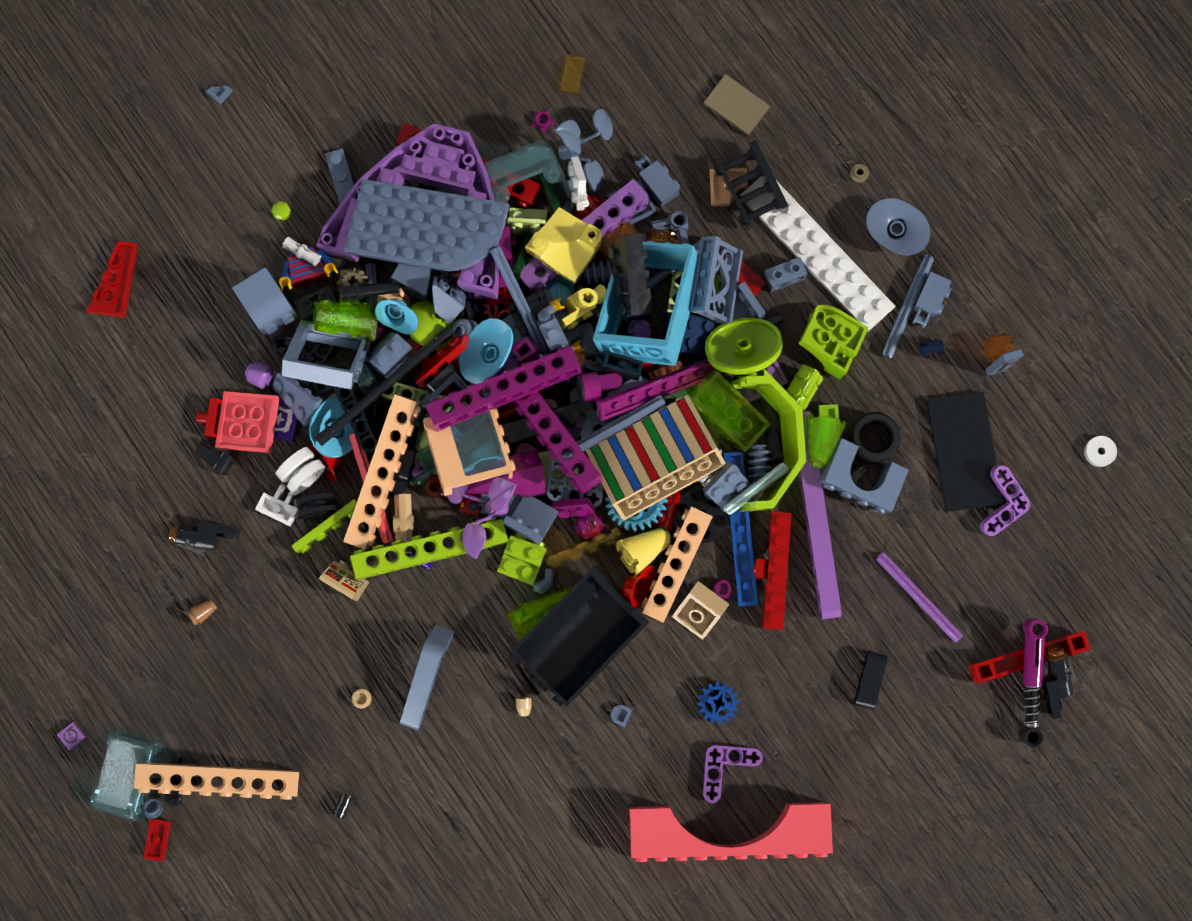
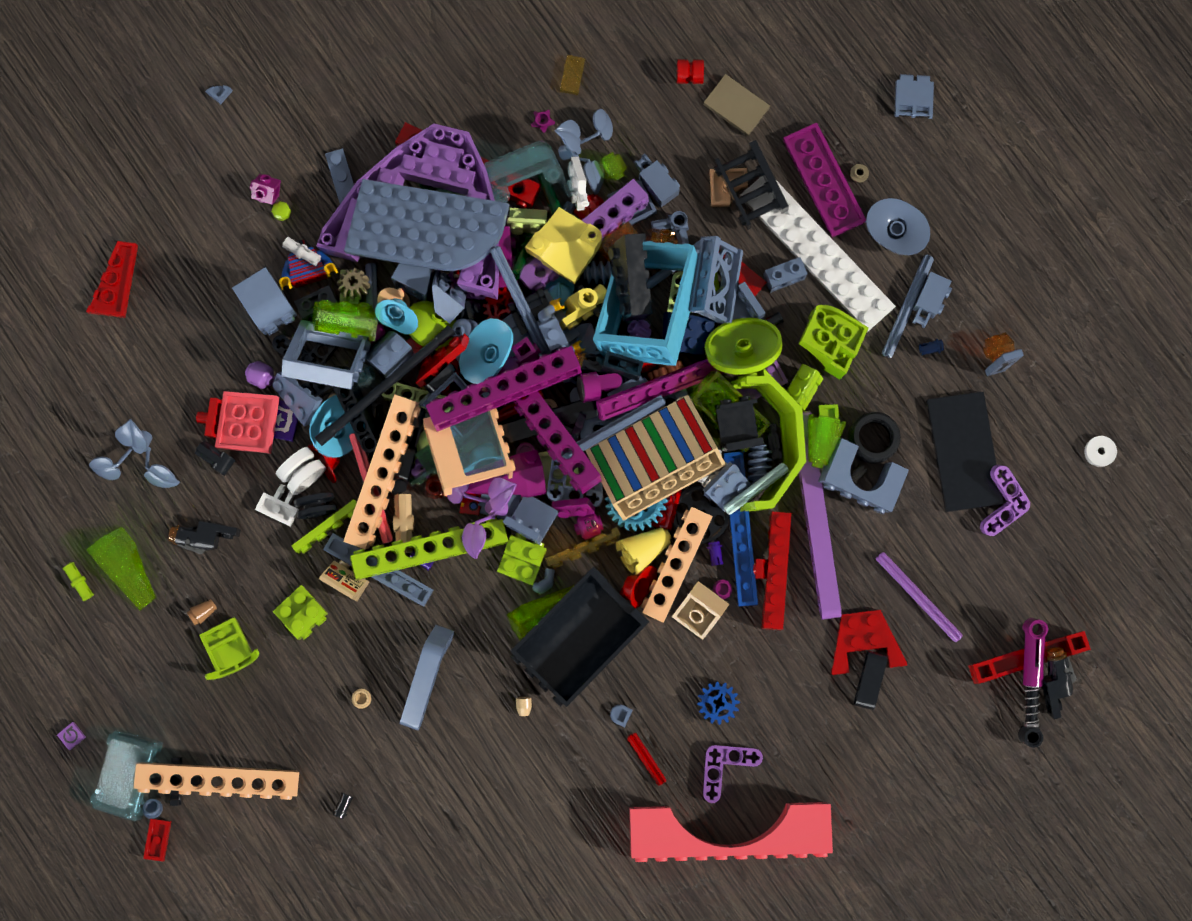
black pin [340,281,400,302] -> none
none -> lime pin [63,562,94,601]
none -> clear neon green wedge [86,527,156,611]
none -> sand blue plant [89,419,180,488]
none -> lime piece [199,617,259,680]
none -> magenta brick [250,174,281,205]
none -> lime plate [273,585,328,640]
none -> sand blue plate [323,533,434,607]
none -> clear neon green head [599,152,627,181]
none -> red axle [627,733,666,786]
none -> red wheel [677,59,704,84]
none -> dark purple pin [707,541,724,566]
none -> black panel [714,395,764,452]
none -> magenta plate [783,123,866,238]
none -> red wing [831,610,907,675]
none -> sand blue plate [894,74,934,119]

